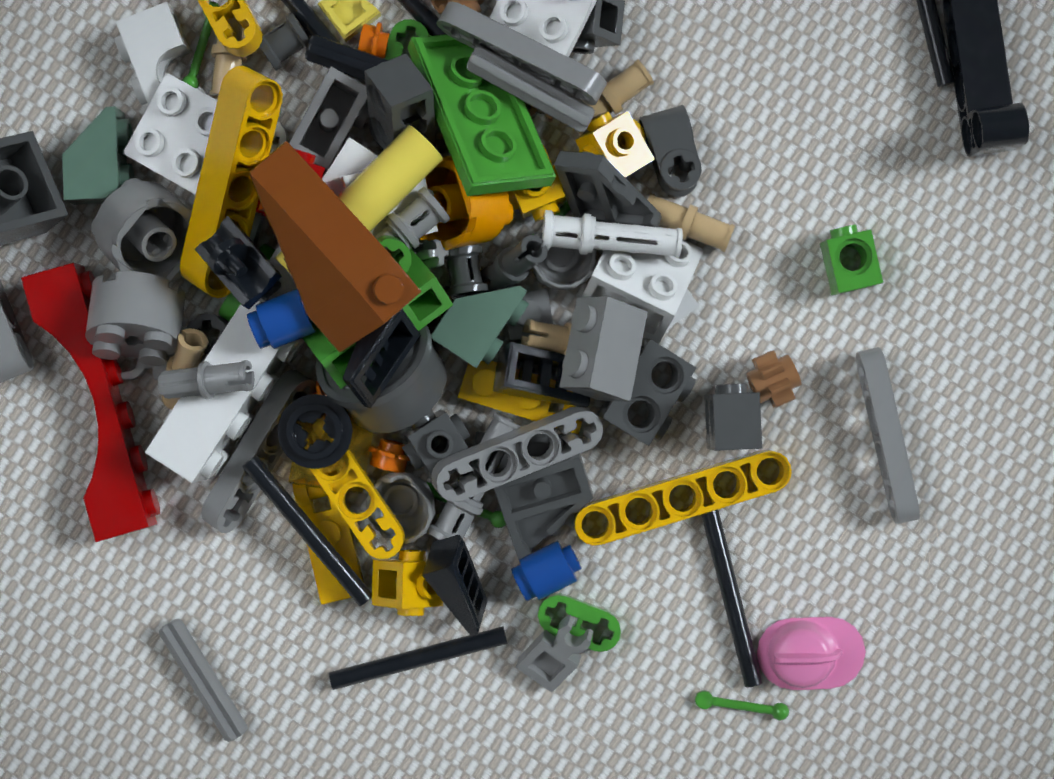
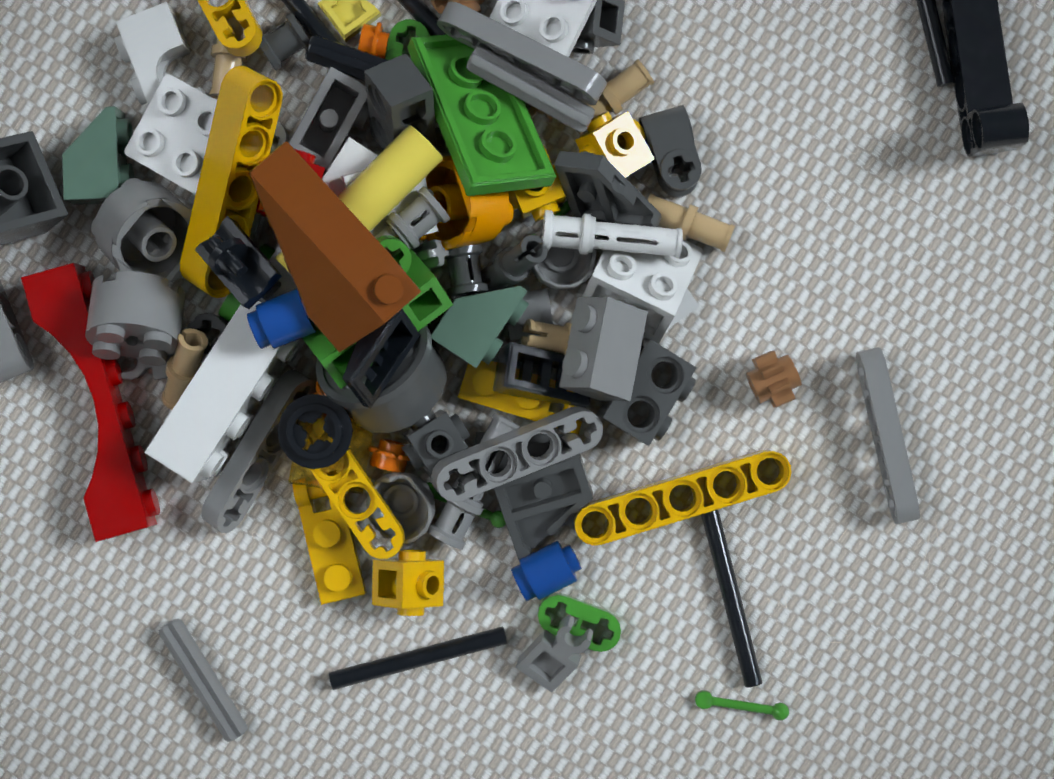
light grey axle [158,360,255,399] -> none
bright green hinge [182,1,219,88] -> none
black bar [242,455,372,606] -> none
black slope [422,535,488,635] -> none
dark grey brick [704,384,762,451] -> none
bright pink piece [757,617,866,690] -> none
bright green brick [820,224,884,296] -> none

